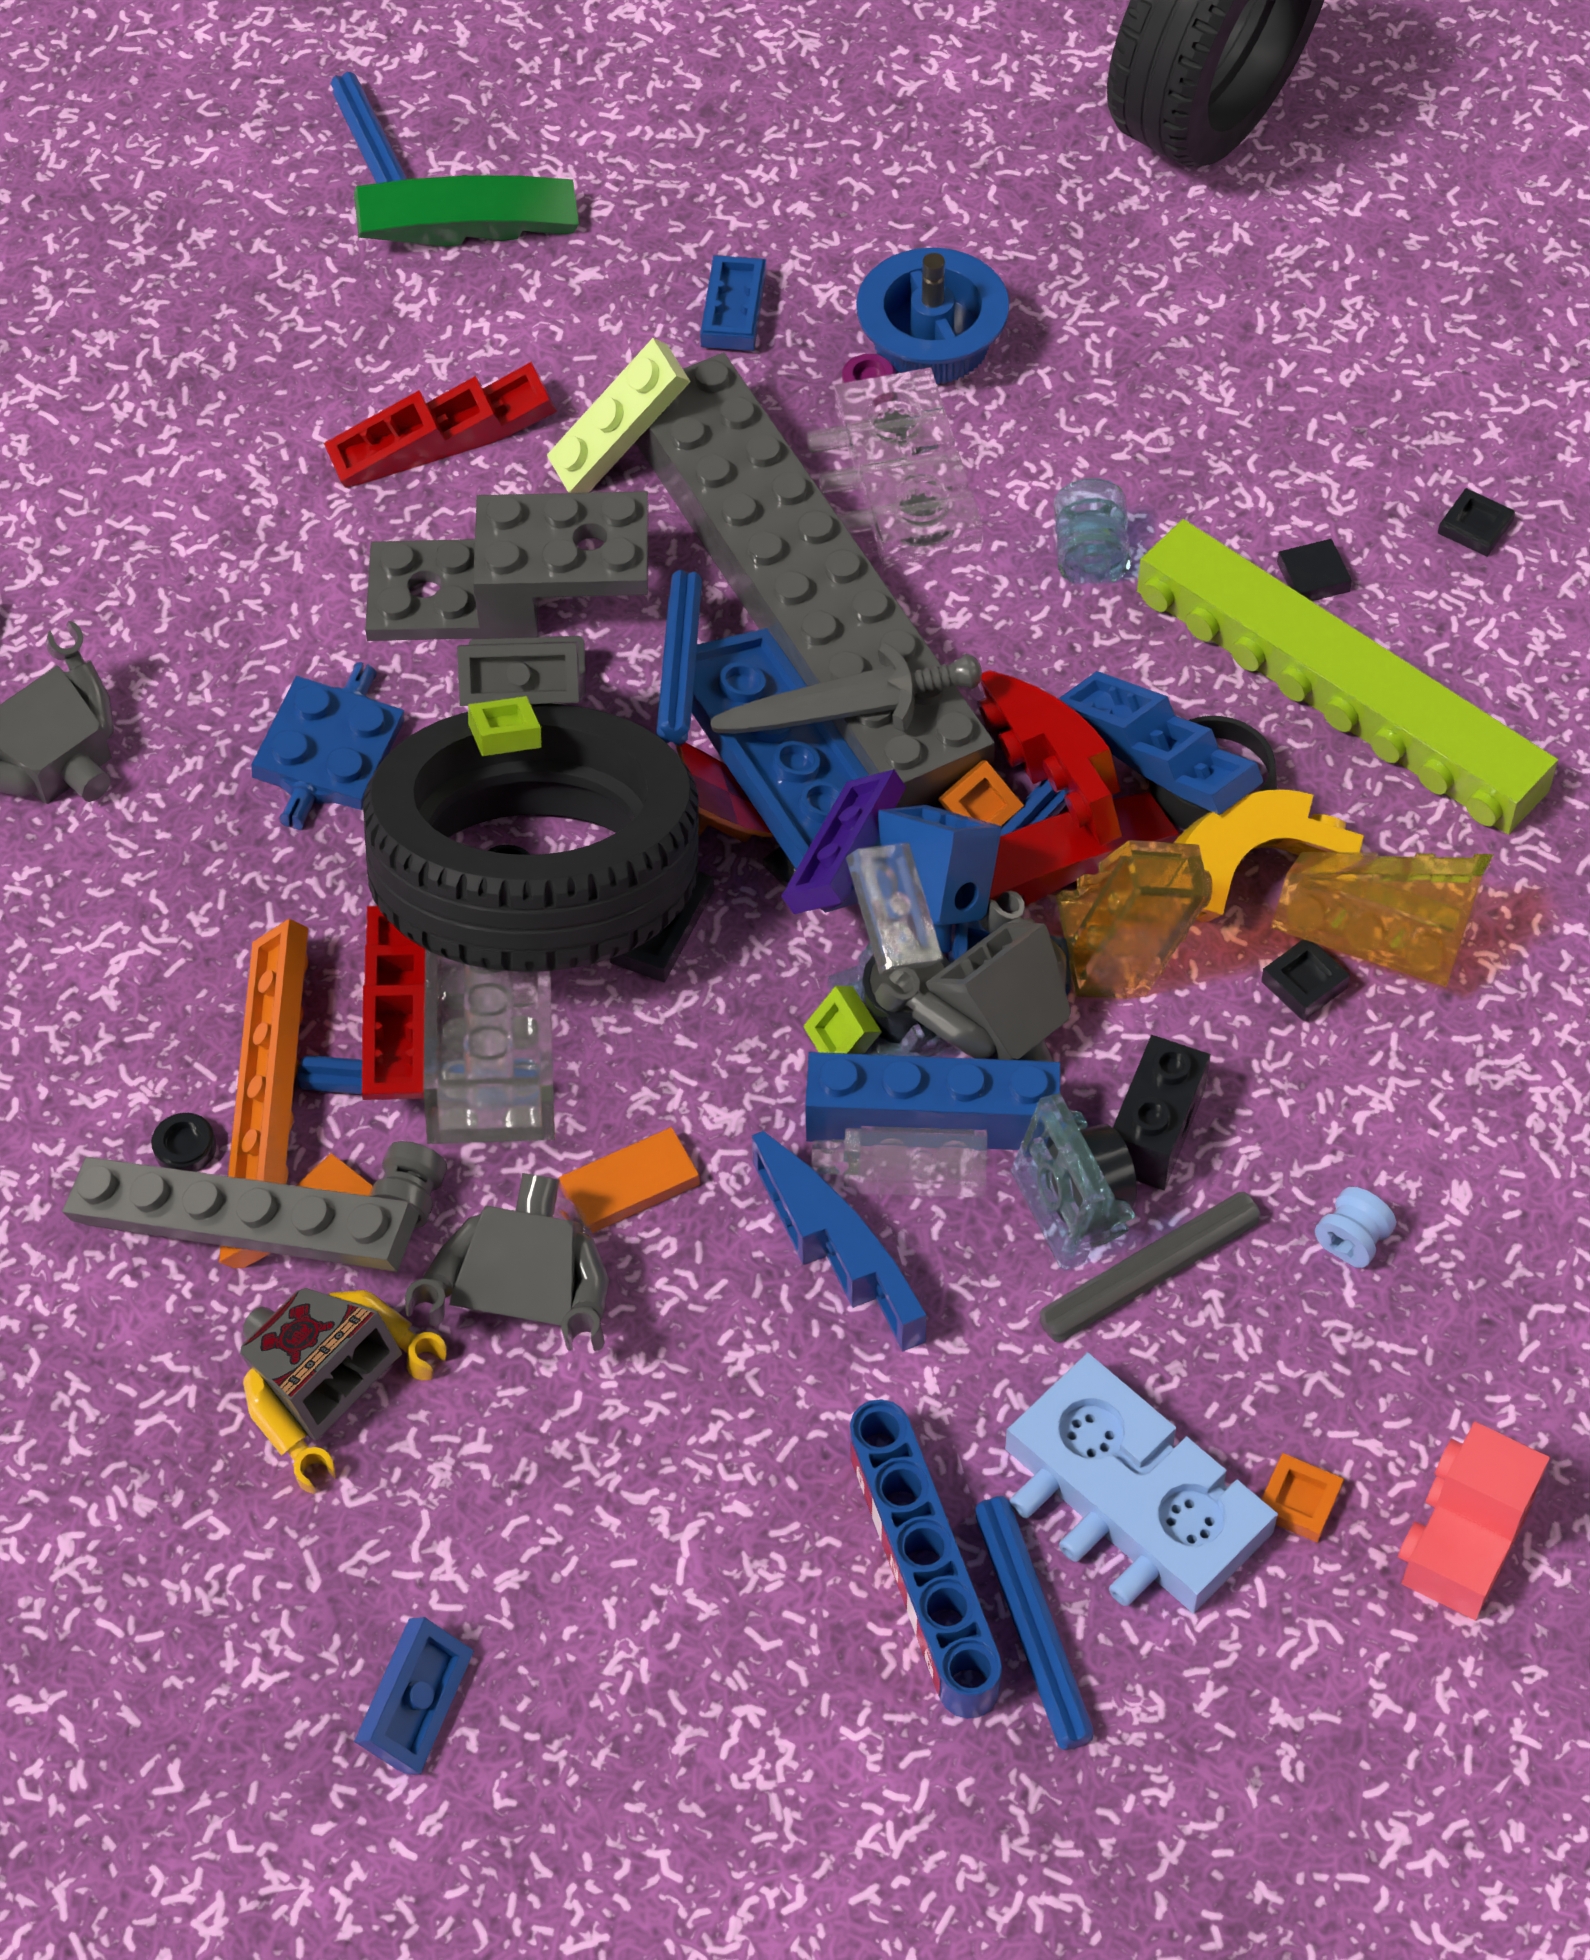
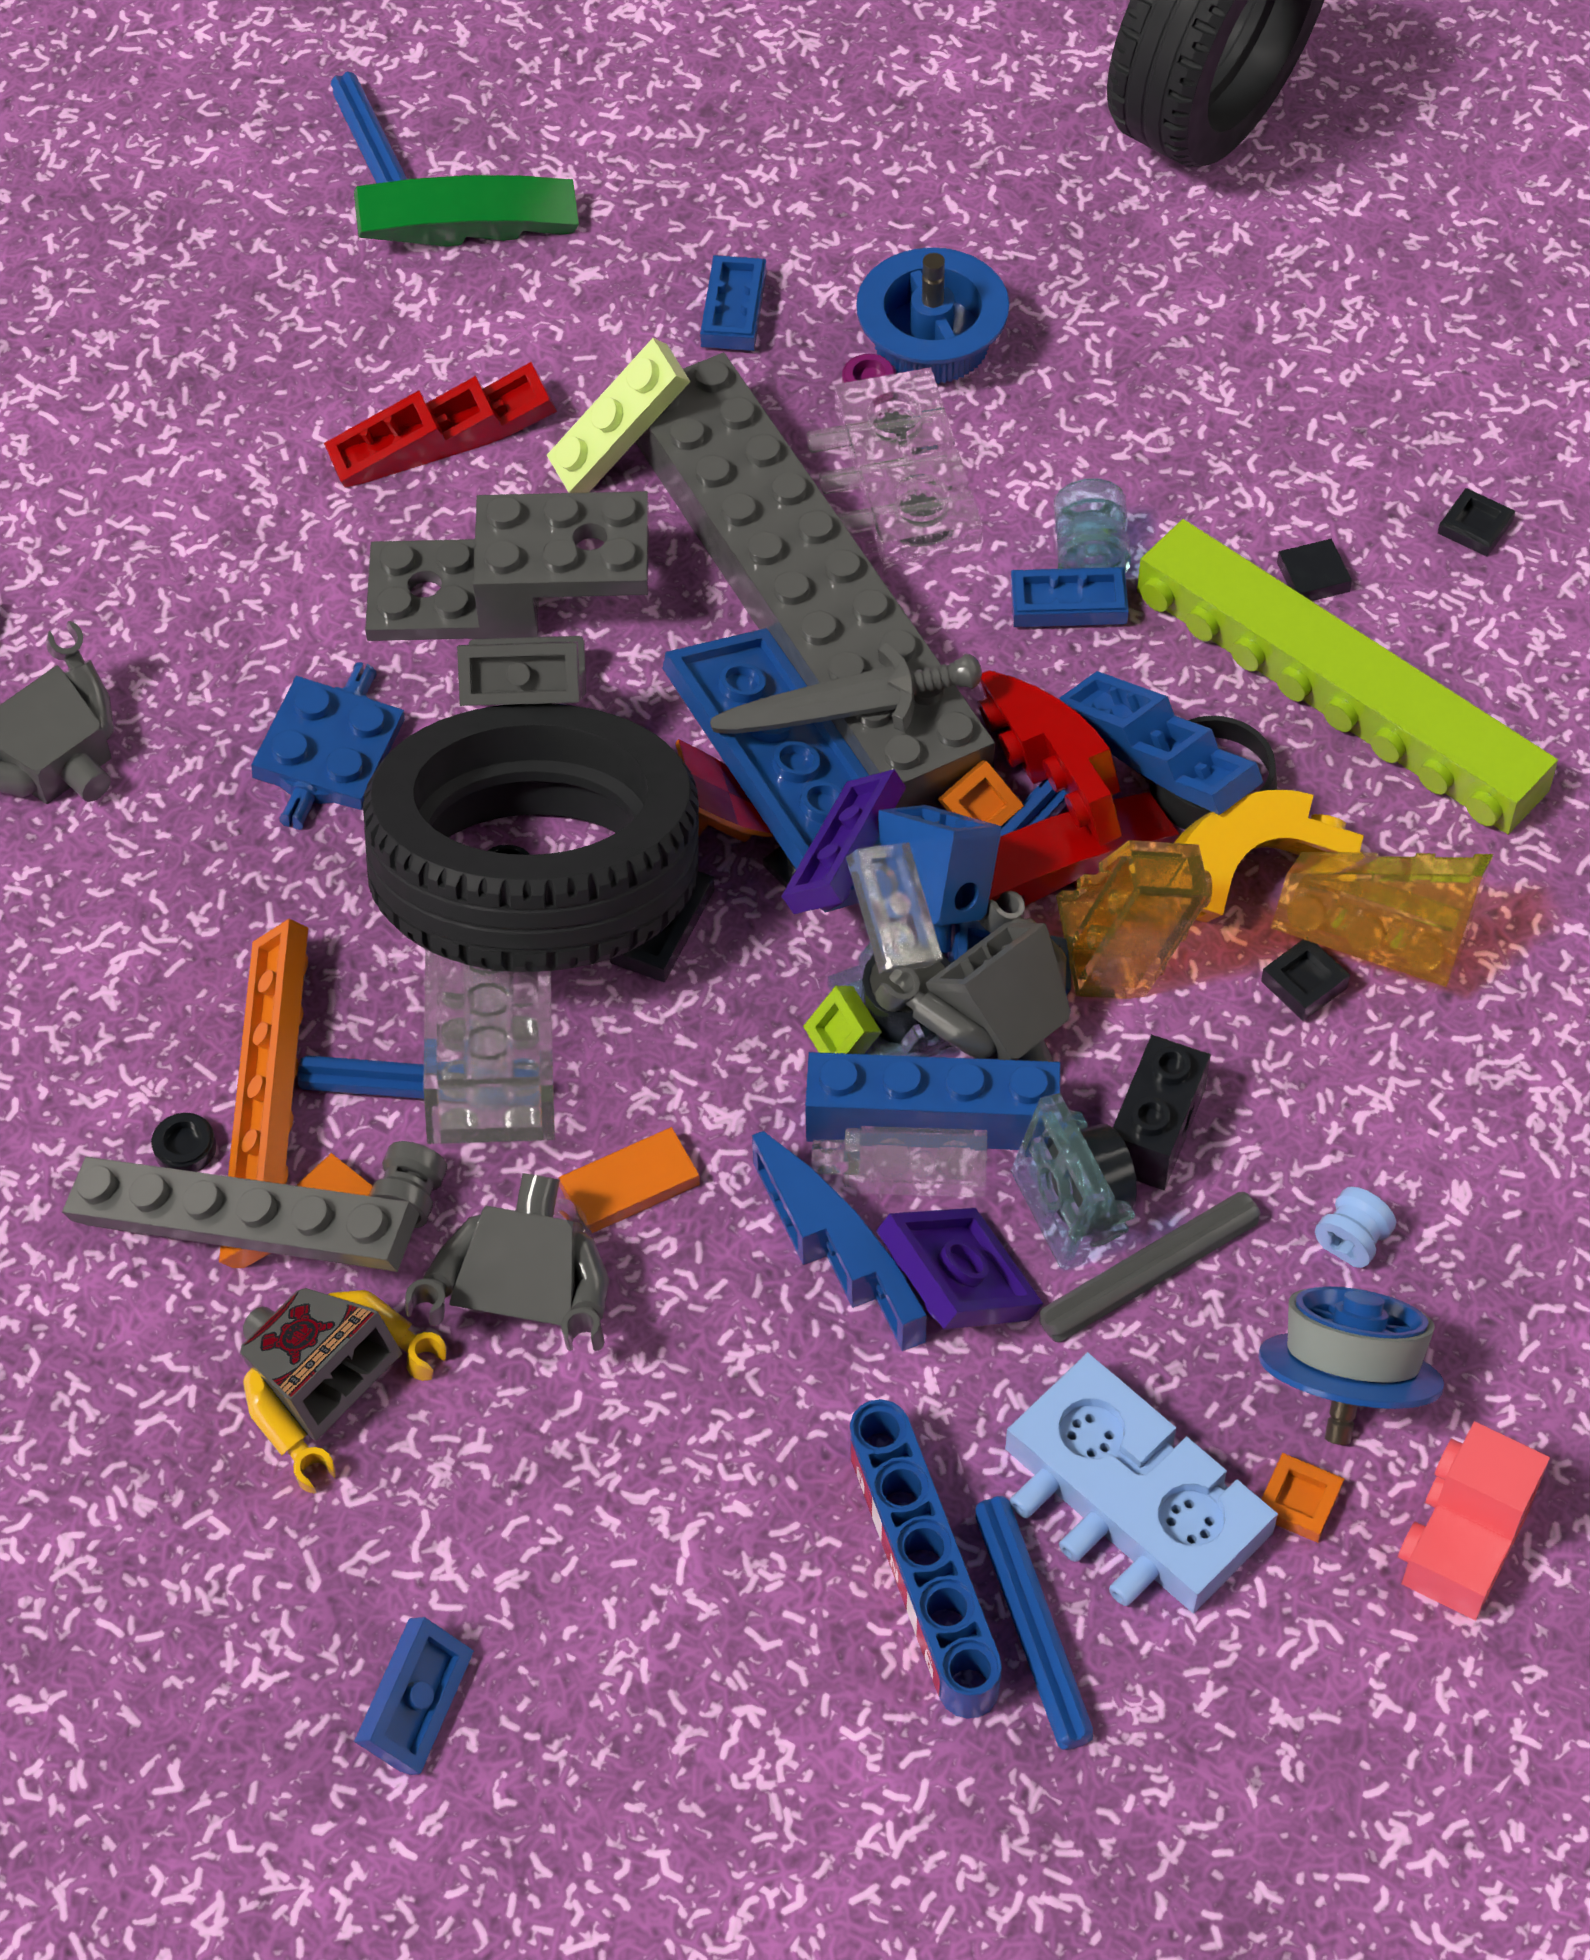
red slope [362,906,428,1100] -> none
lime tile [468,696,541,756] -> none
blue axle [656,569,702,746] -> none
none -> dark purple plate [876,1208,1043,1329]
none -> blue plate [1010,567,1129,627]
none -> piece [1258,1286,1444,1445]

